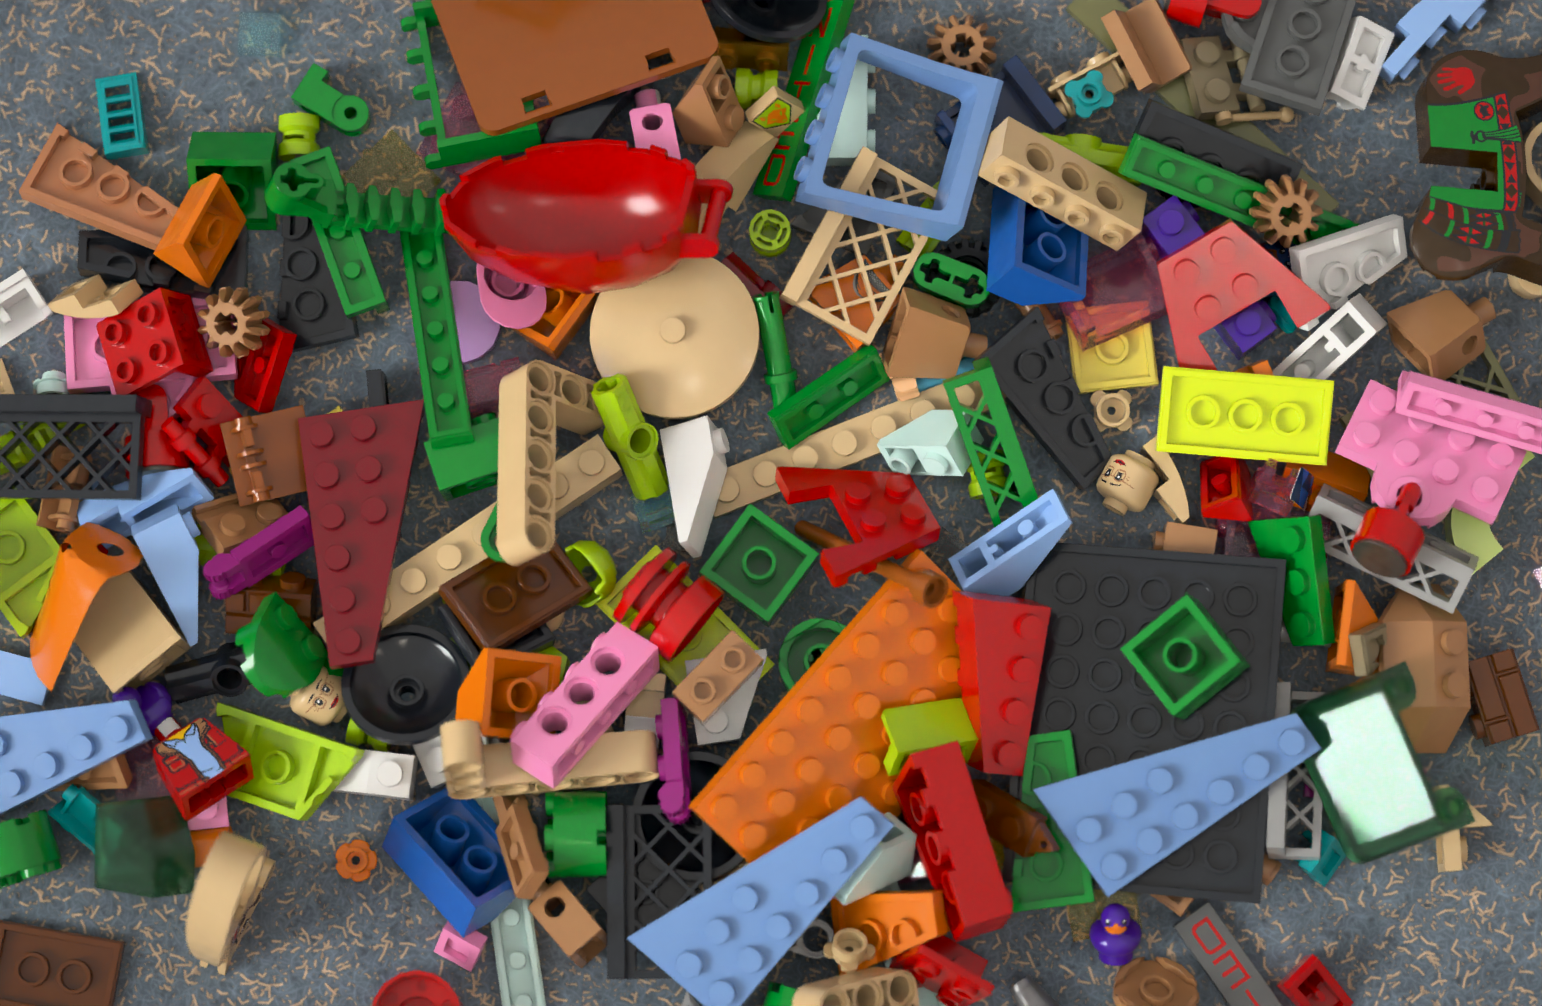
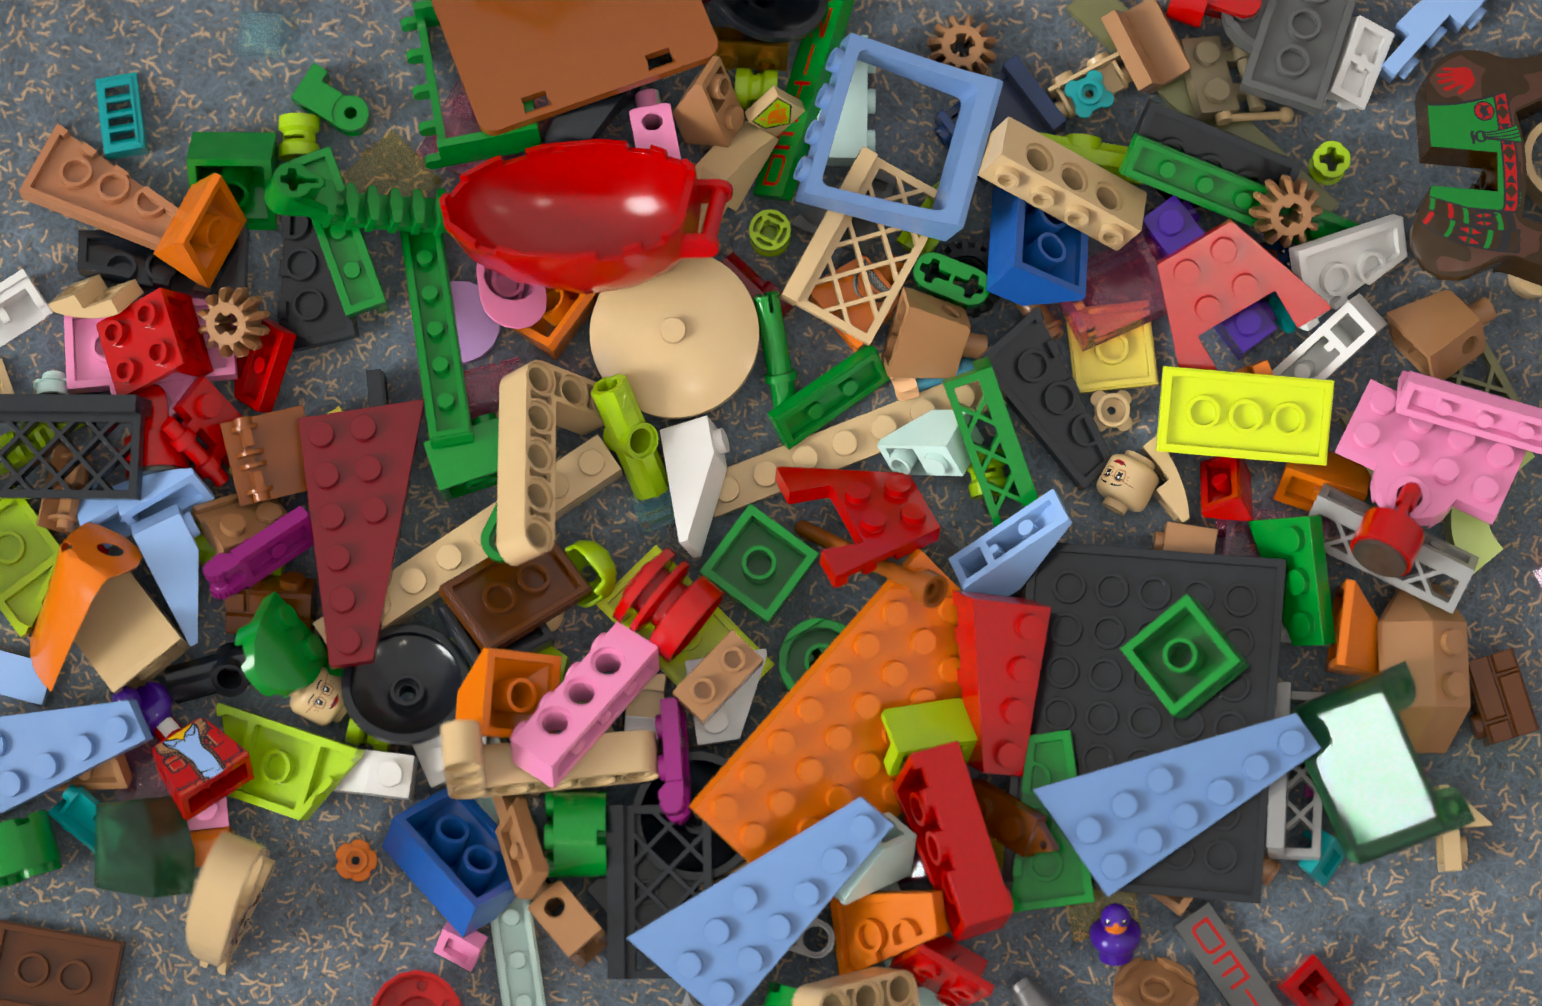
tan plate [823,928,875,973] -> none
clear pink tile [1247,458,1299,517] -> none
dark blue sticker [1290,467,1314,514] -> none
dark tan tile [1348,623,1387,676] -> none
none -> lime bush [1308,141,1351,186]

